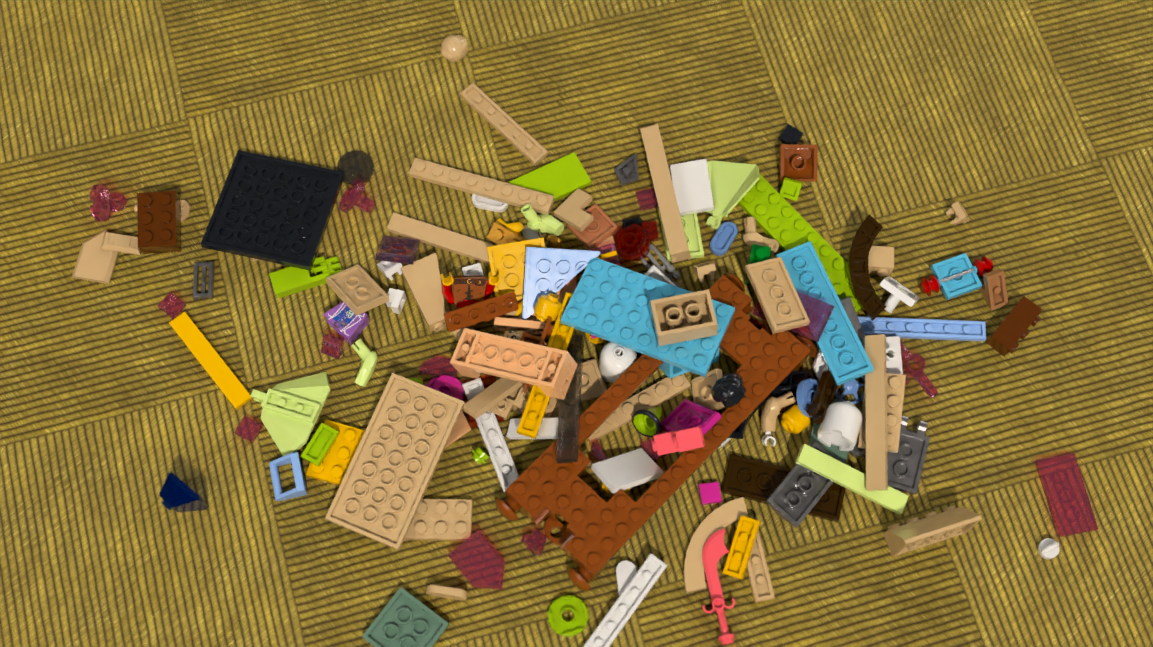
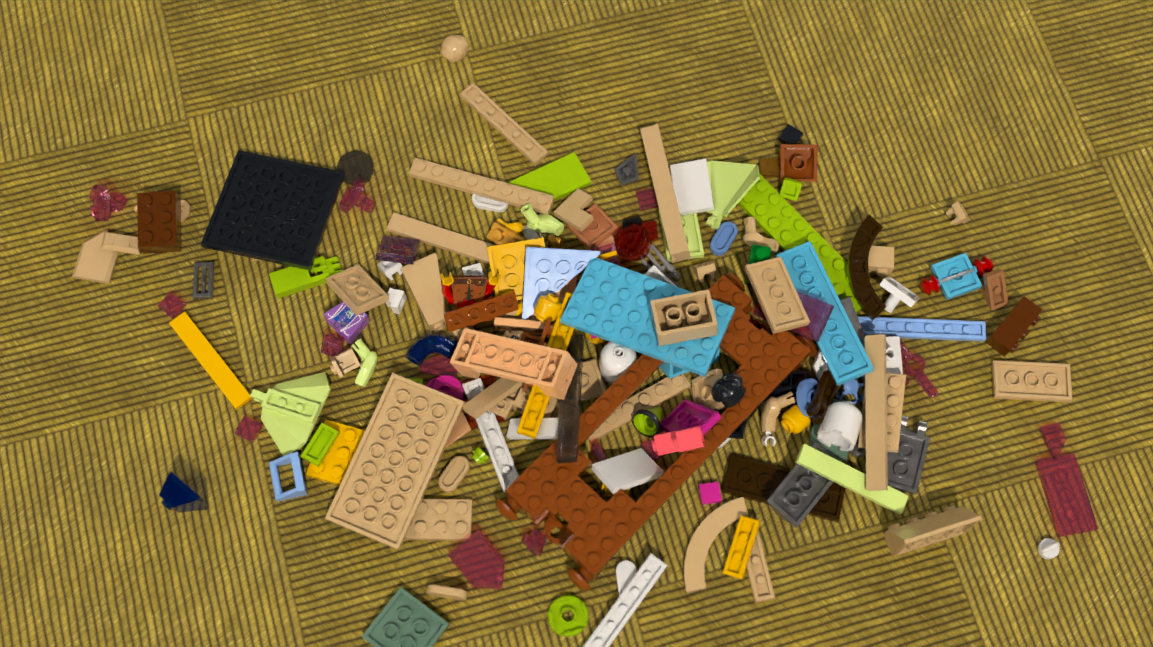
coral sword [702,529,735,645] -> none
none -> tan bracket [329,347,361,378]
none -> clear blue cylinder [405,334,458,366]
none -> tan tile [438,456,470,493]
none -> pearl gold tile [759,158,779,178]
none -> tan tile [991,360,1073,403]
none -> clear pink tile [1039,423,1067,461]

